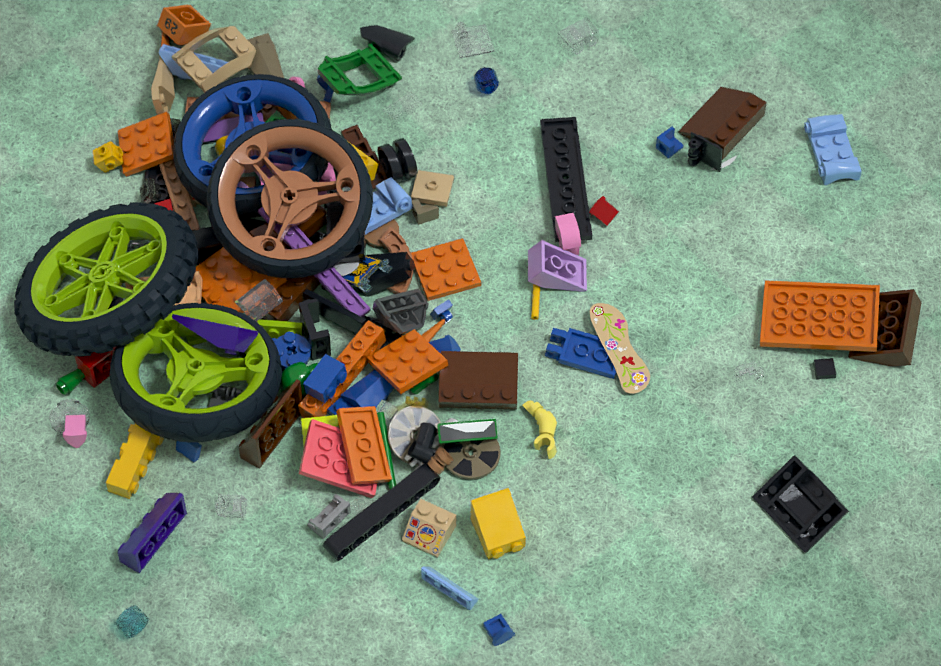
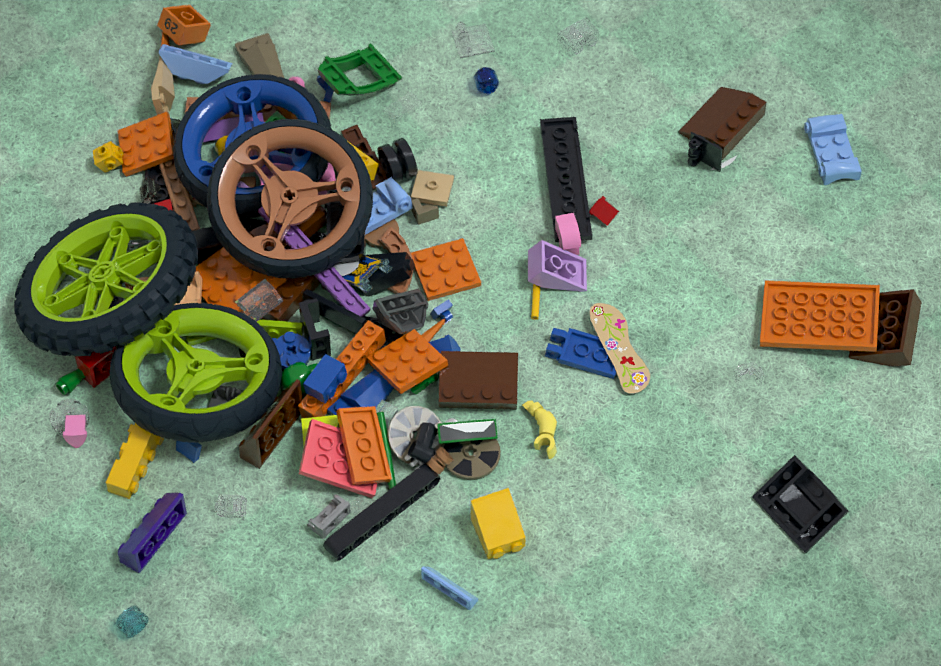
tan wedge [171,26,256,93] -> none
dark purple wedge [172,314,258,355] -> none
black panel [360,25,415,61] -> none
tan slope [402,499,456,558] -> none
clear yellow tile [405,396,429,408] -> none
blue tile [483,613,515,646] -> none
blue panel [656,126,684,159] -> none
black tile [813,358,836,380] -> none

